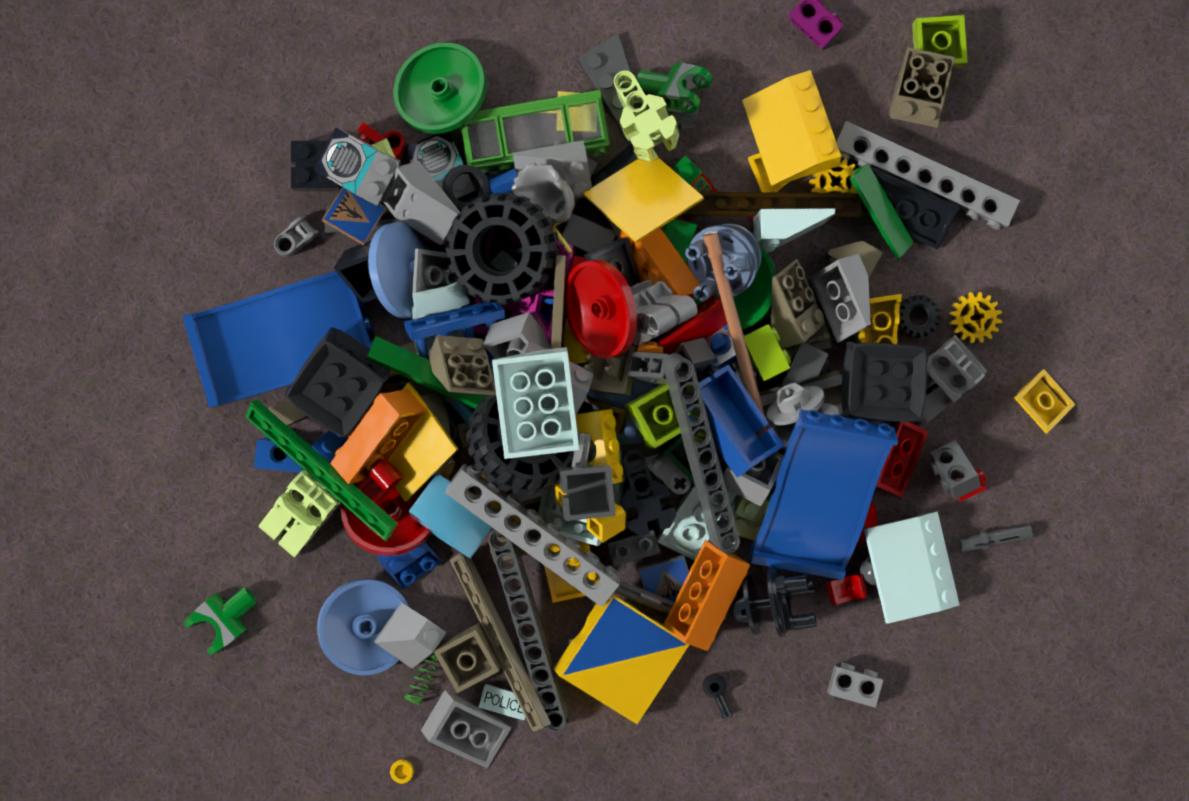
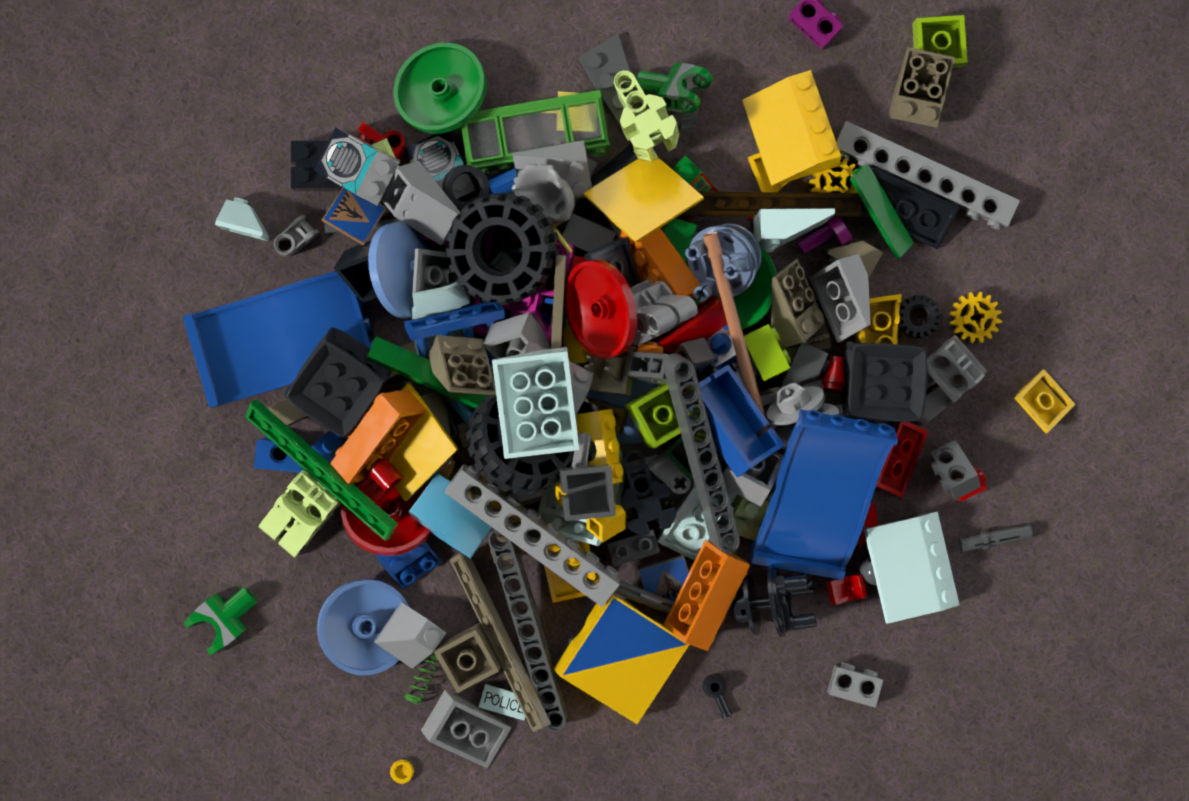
none -> light aqua slope [215,197,270,241]
none -> magenta piece [797,218,853,254]
none -> red cone [821,356,845,393]

